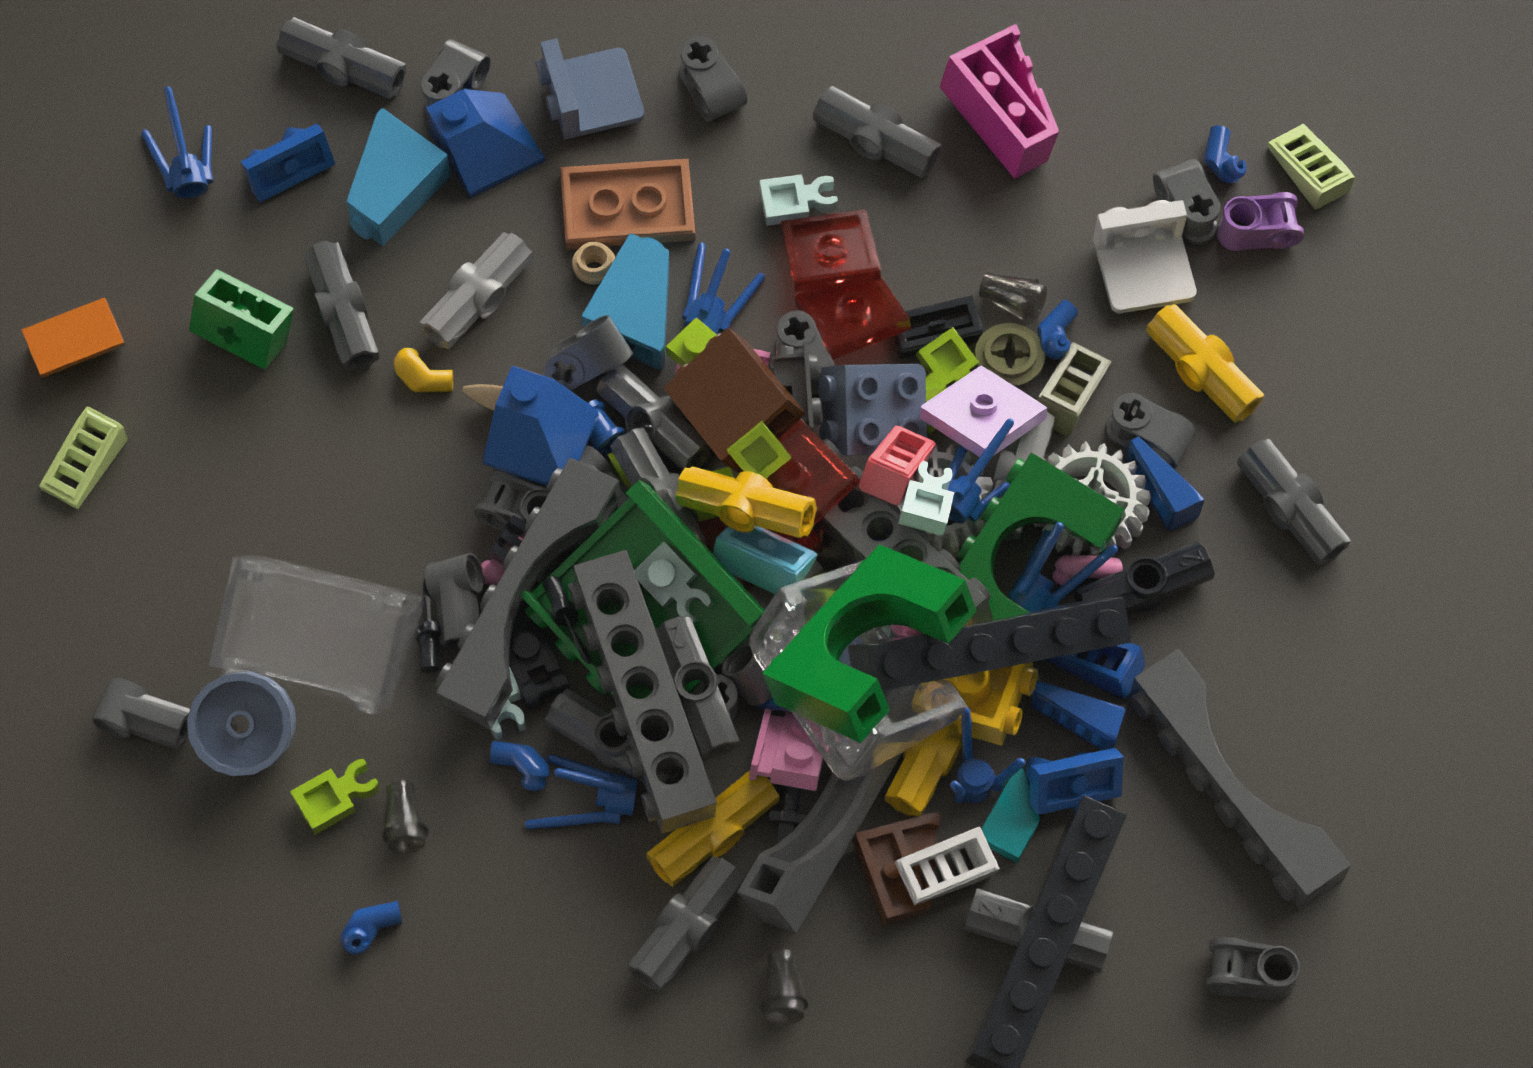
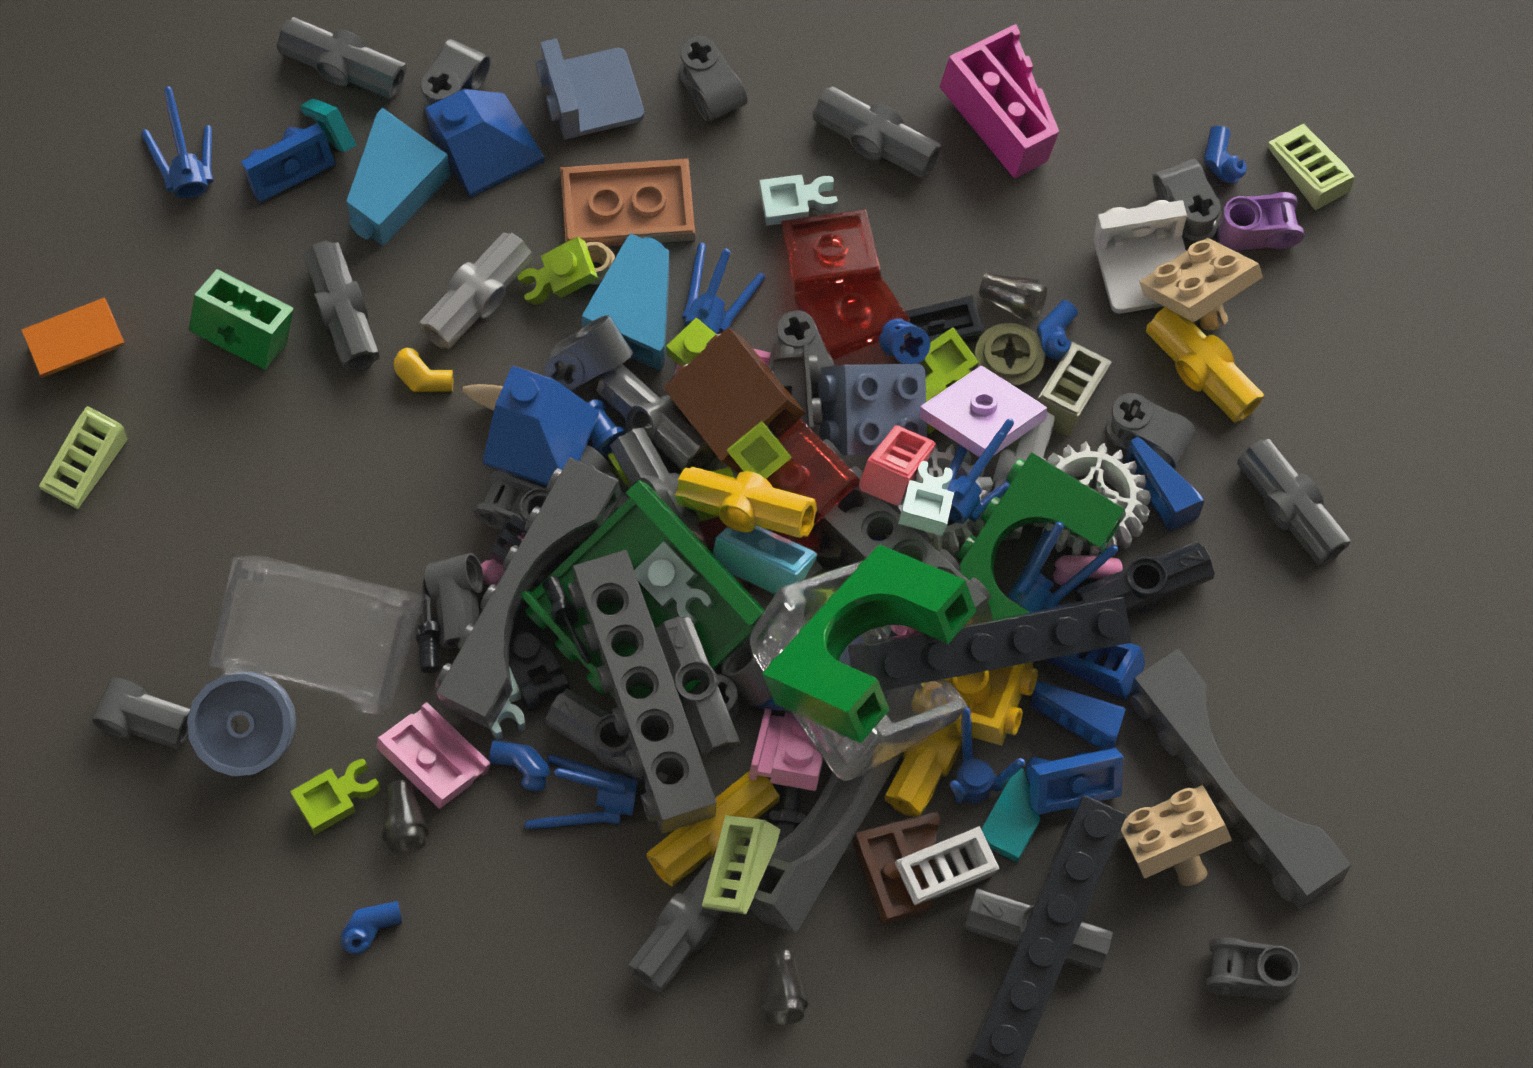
none -> teal tile [300,98,357,153]
none -> bright pink plate [376,702,490,809]
none -> lime plate [517,236,598,305]
none -> yellowish green slope [702,815,780,914]
none -> blue bush [879,318,930,364]
none -> tan plate [1121,785,1232,886]
none -> tan plate [1139,238,1263,330]

